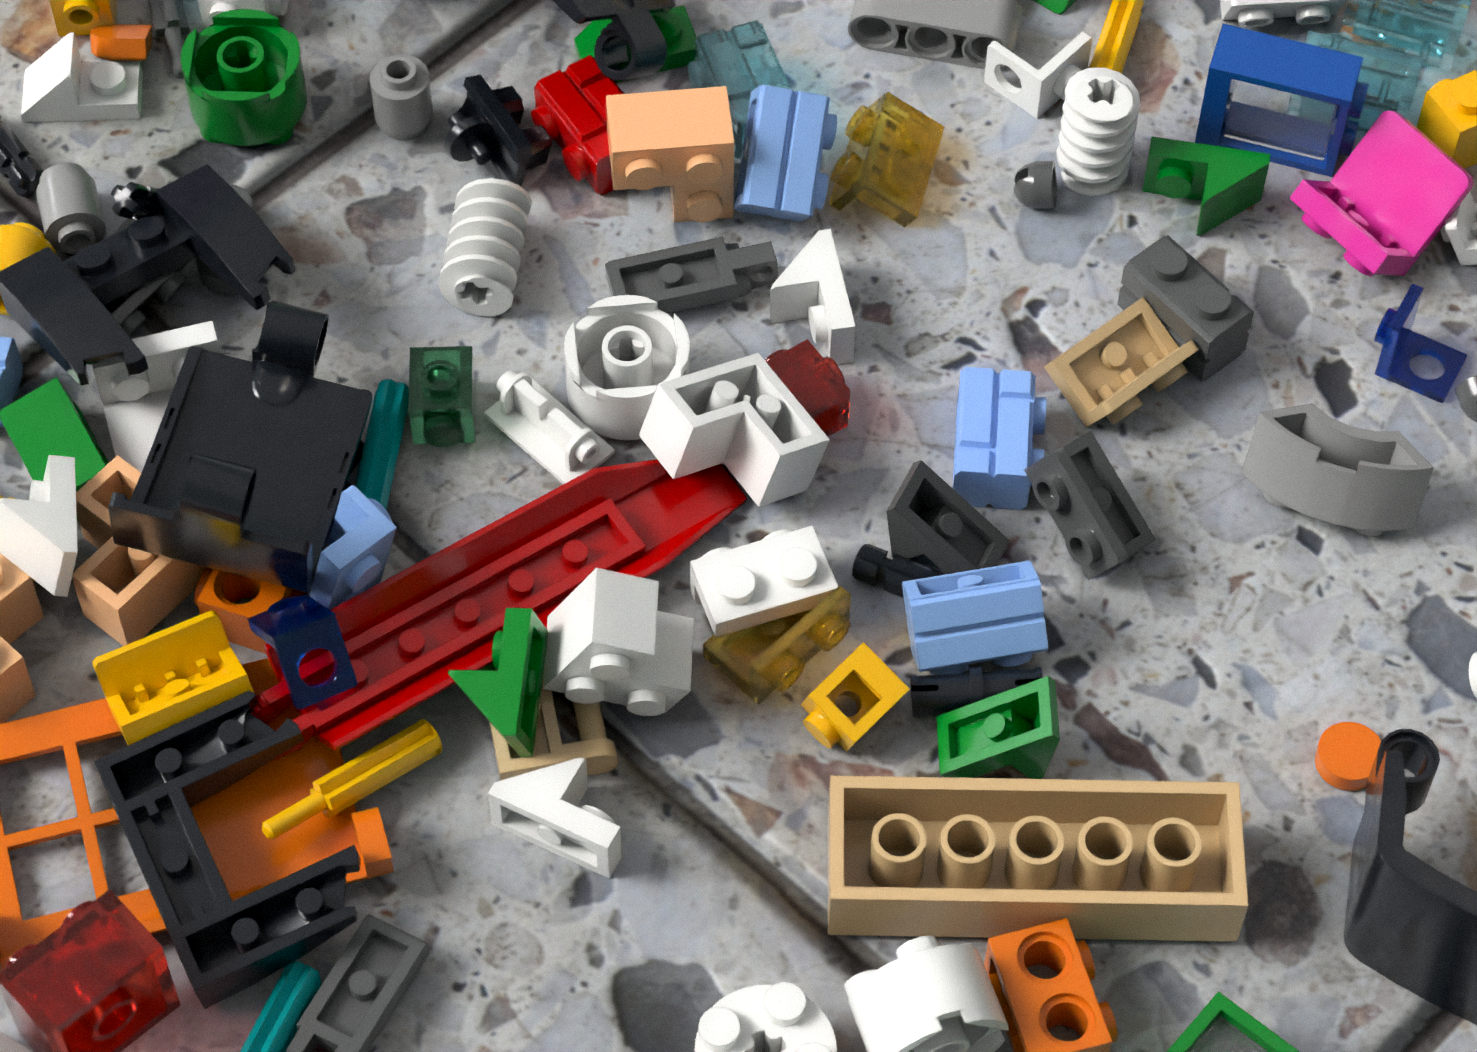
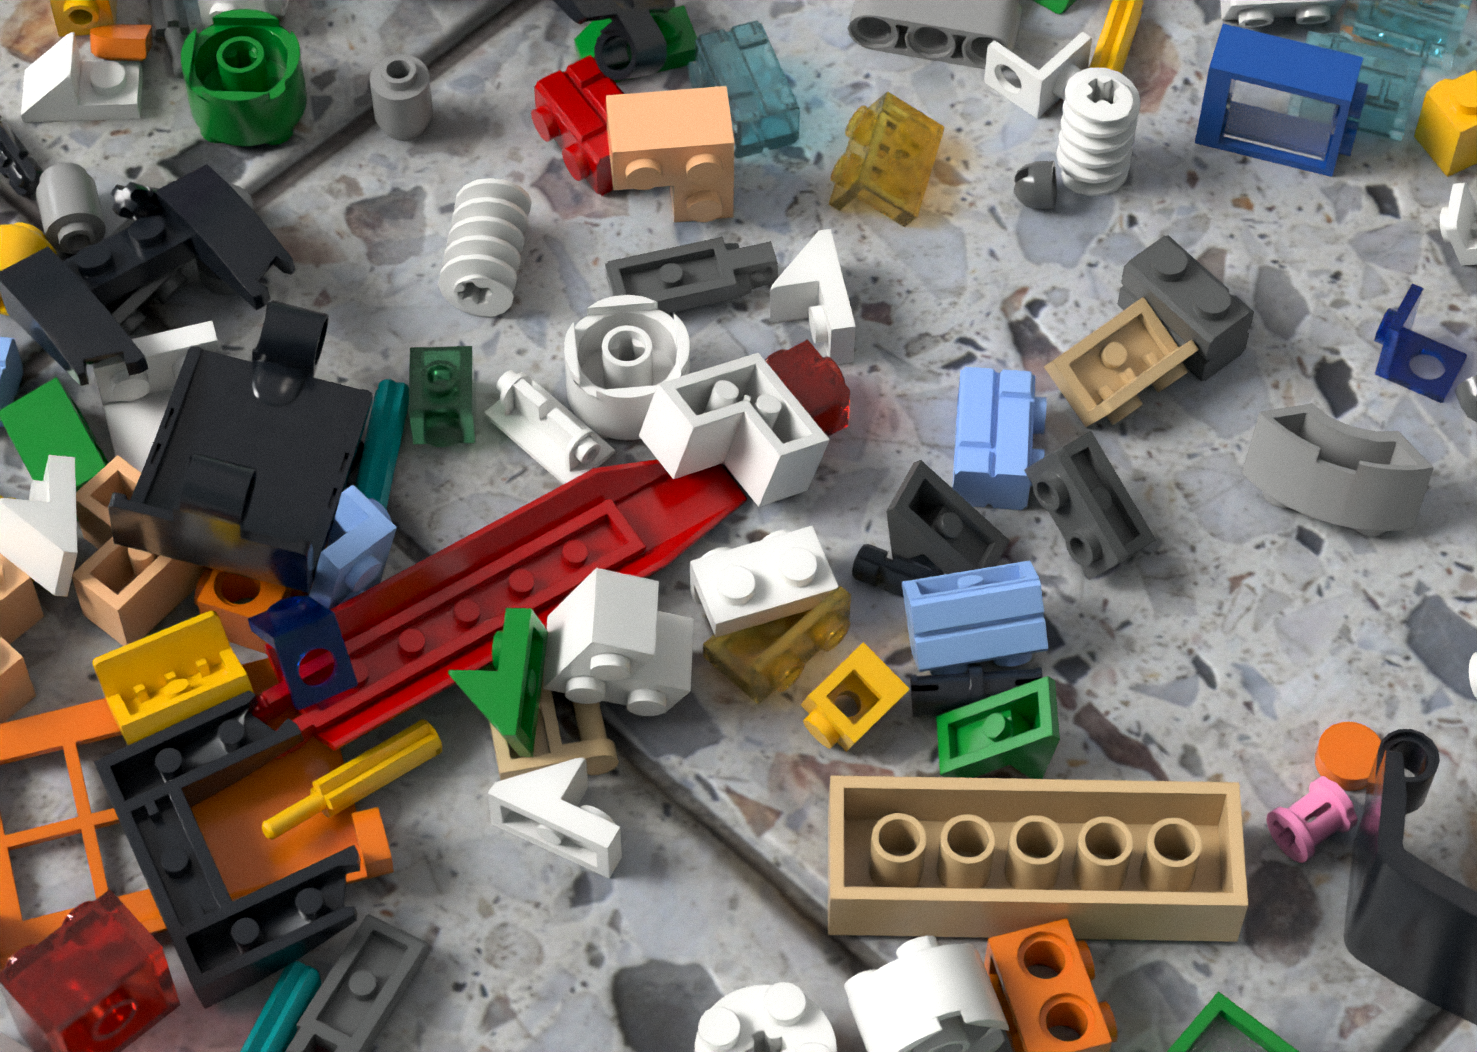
black hips [445,74,552,186] -> none
light blue brick [734,85,837,221] -> none
green slope [1142,136,1271,236] -> none
dark pink bracket [1289,111,1473,277] -> none
none -> bright pink bush [1266,776,1358,863]

